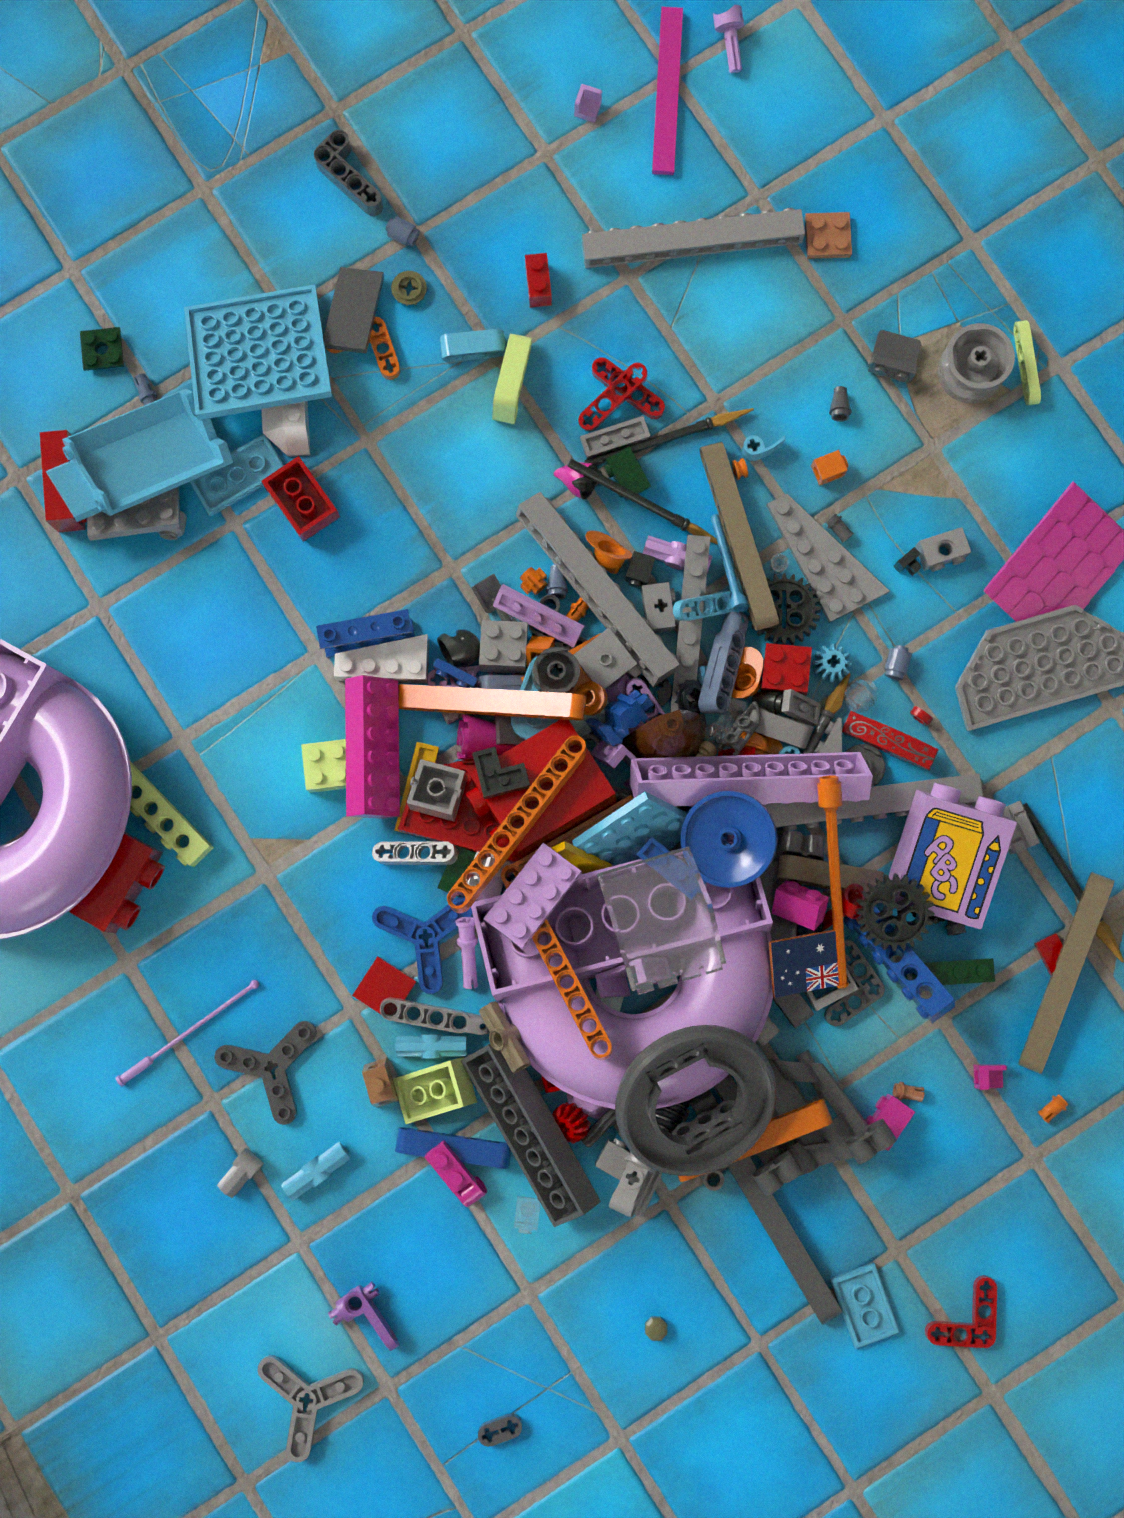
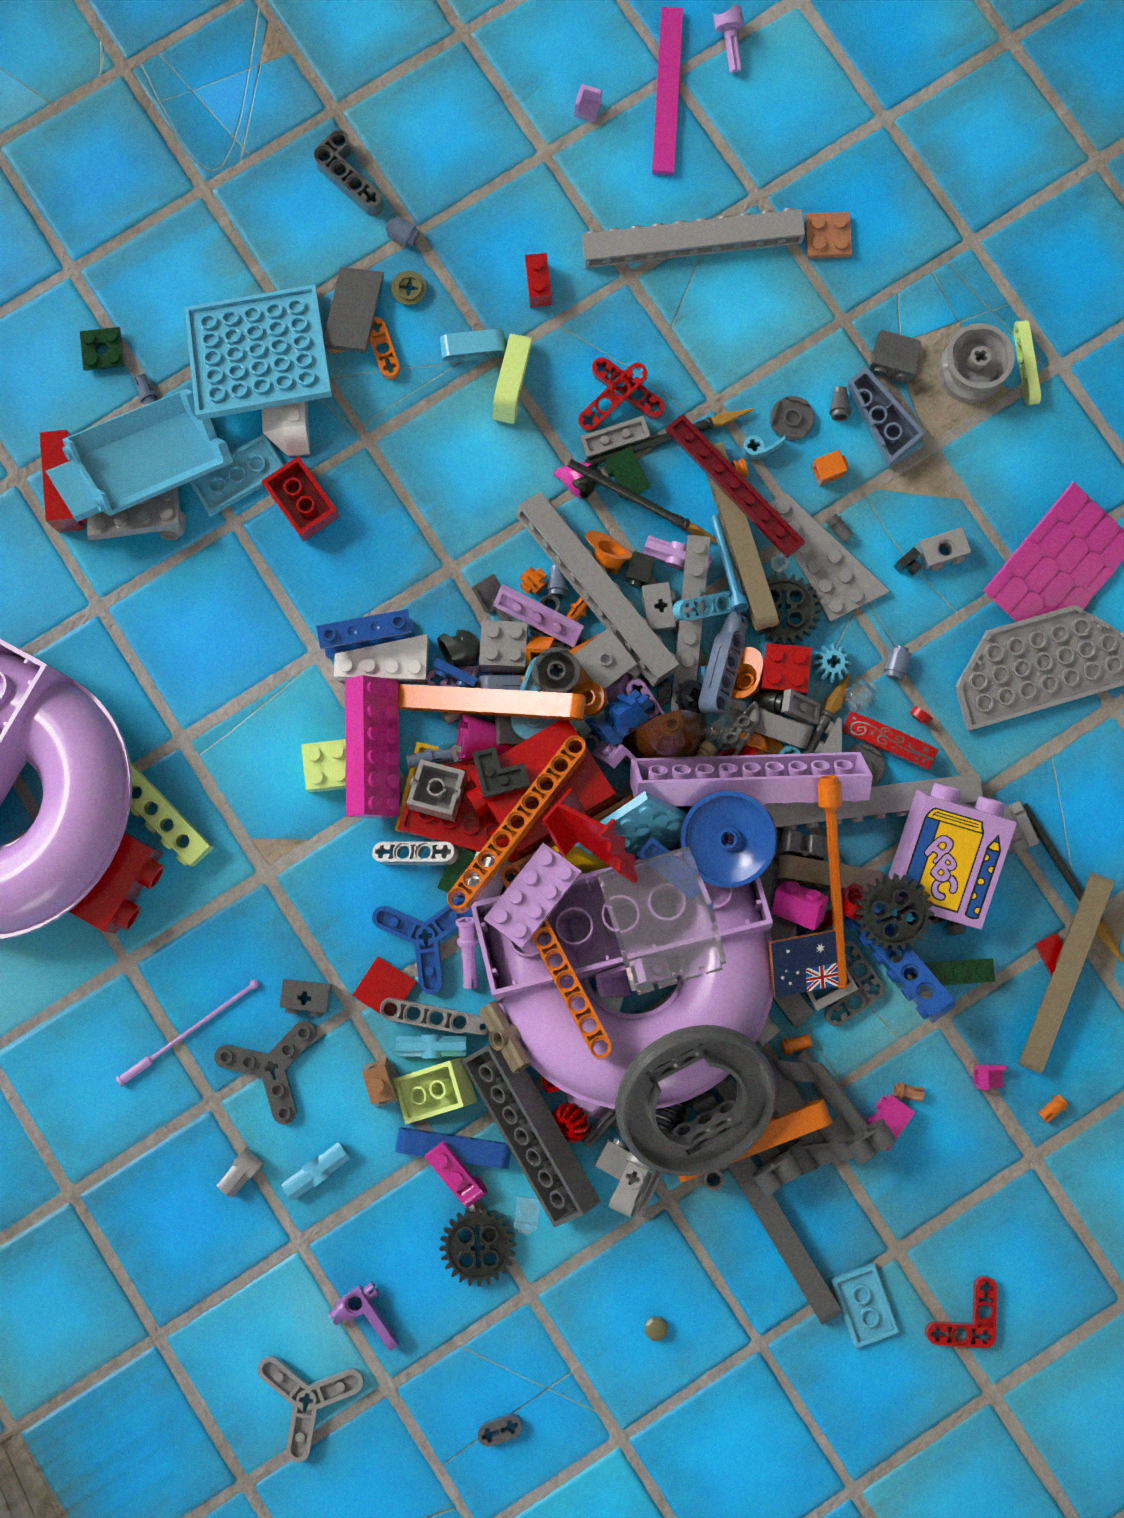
none -> dark grey brick [279,979,332,1017]
none -> sand blue pin [406,747,454,769]
none -> pearl dark grey gear [439,1206,516,1287]
none -> red piece [542,788,638,883]
none -> dark red plate [666,414,805,559]
none -> dark grey tile [770,396,815,441]
none -> orange pin [781,1034,812,1056]
none -> sand blue wedge [847,367,925,468]

